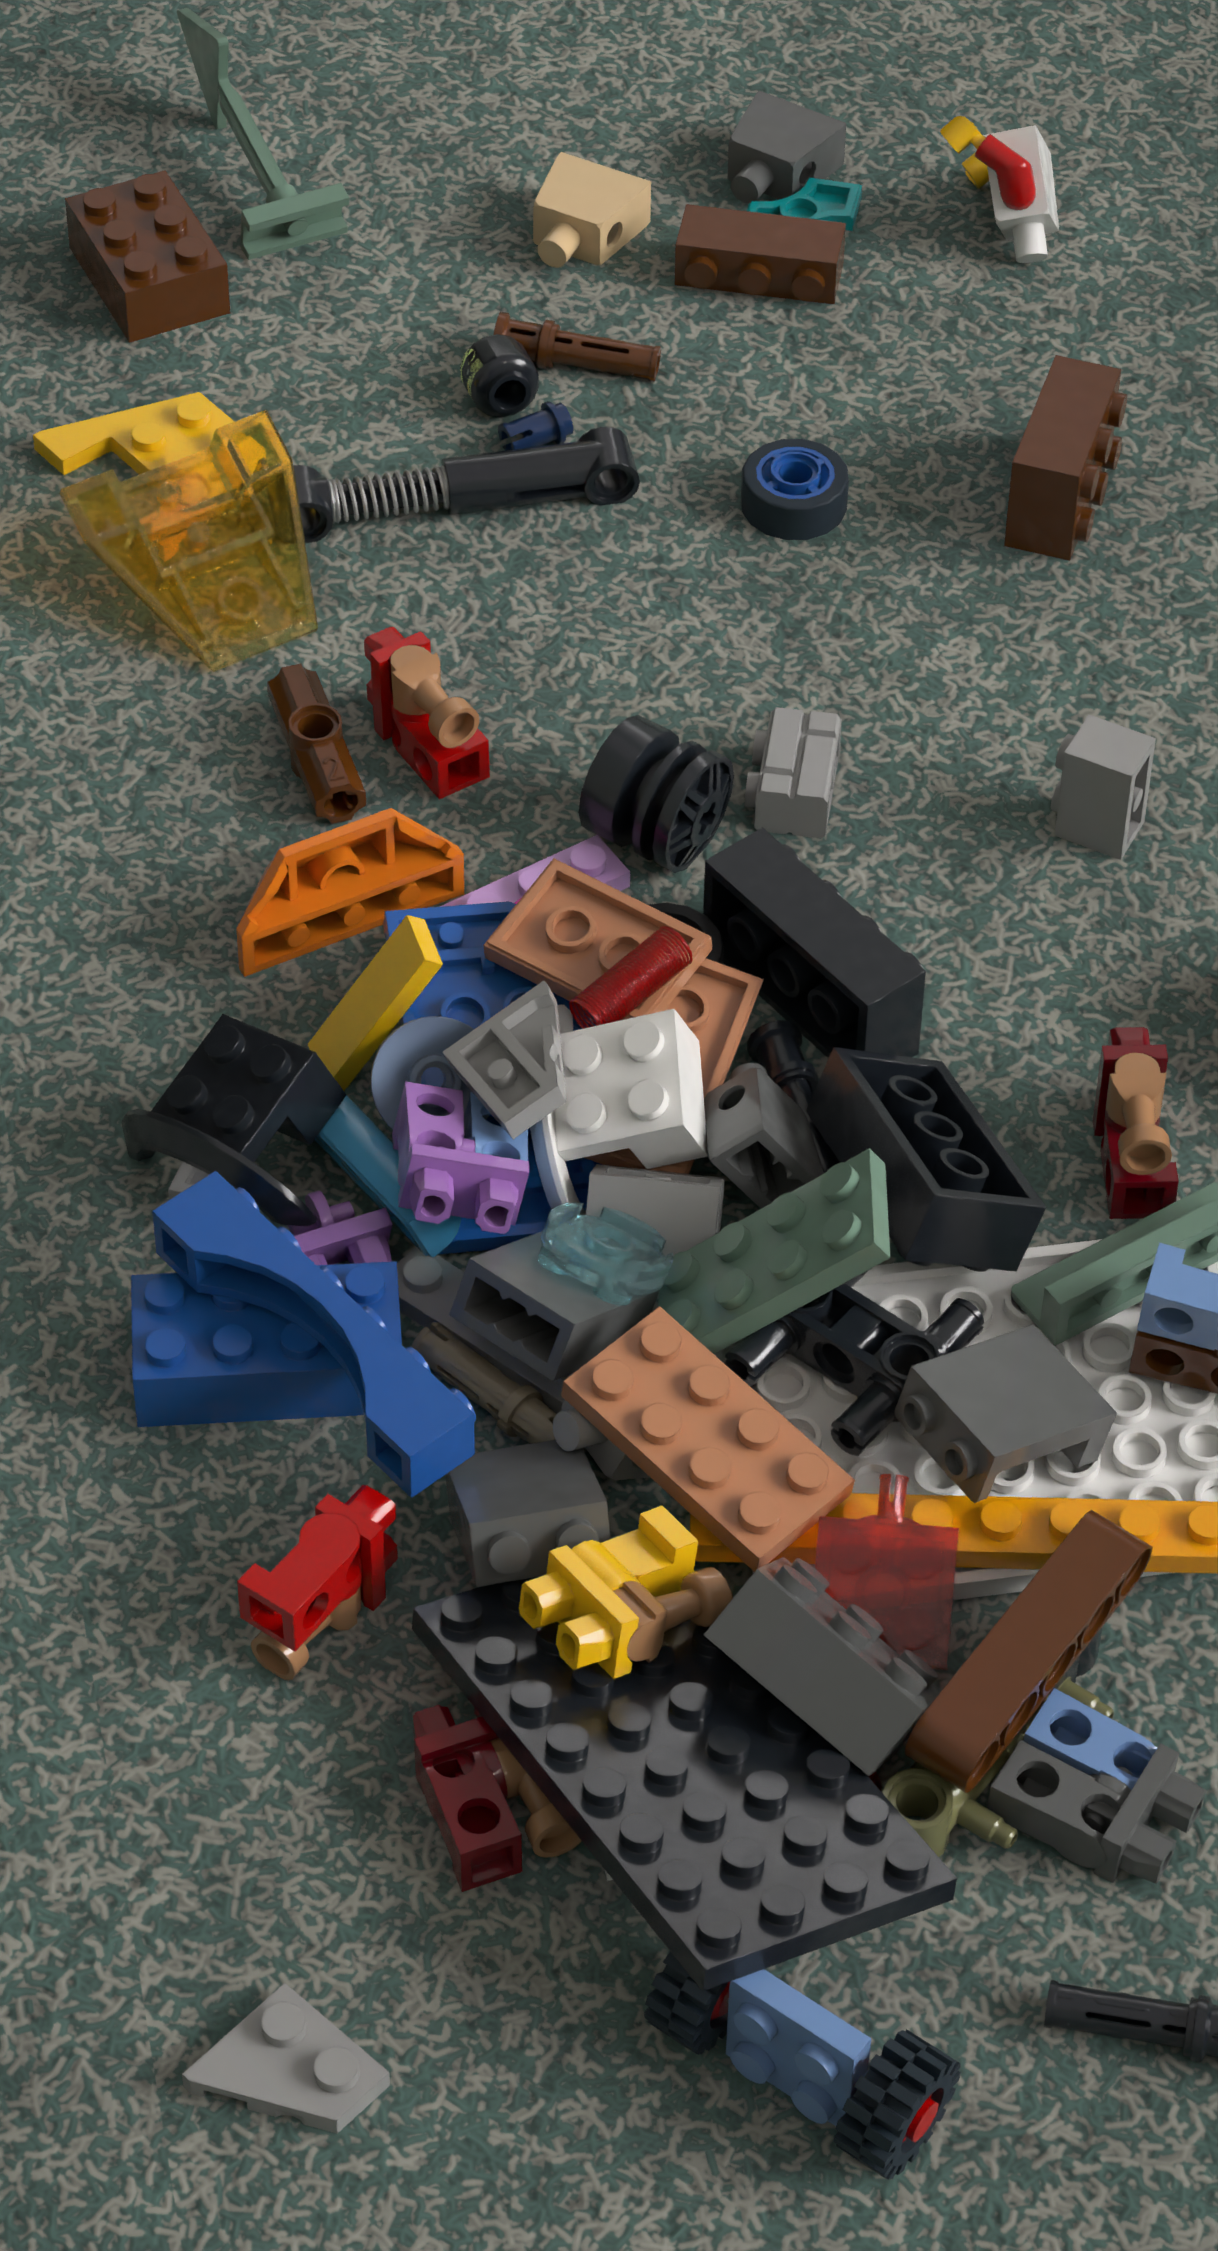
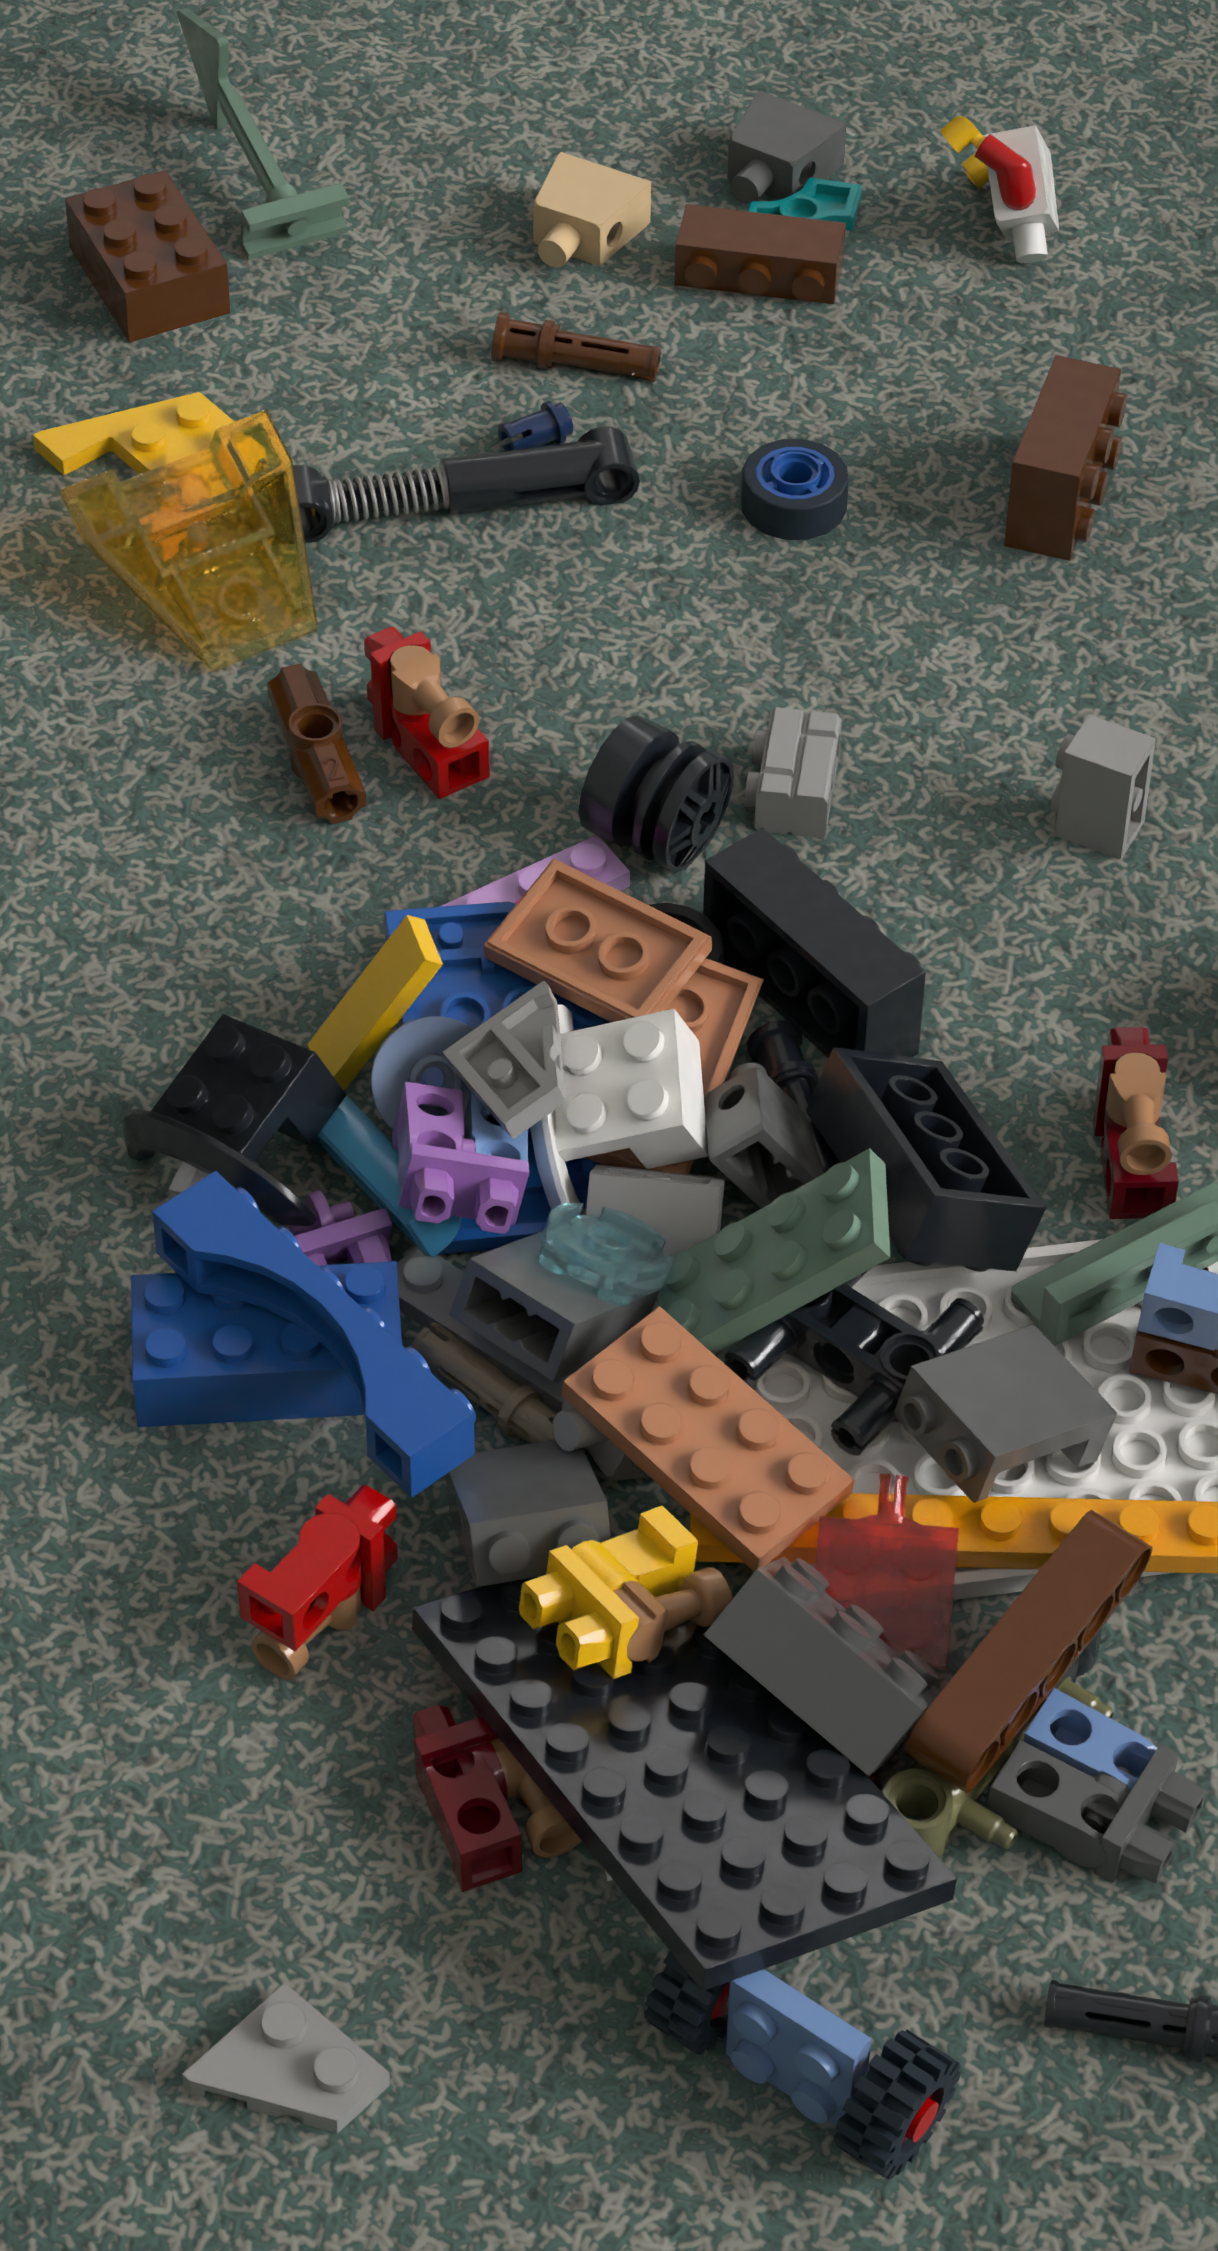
orange wedge [236,808,465,977] -> none
black head [460,334,539,418] -> none
red piece [569,926,693,1029] -> none

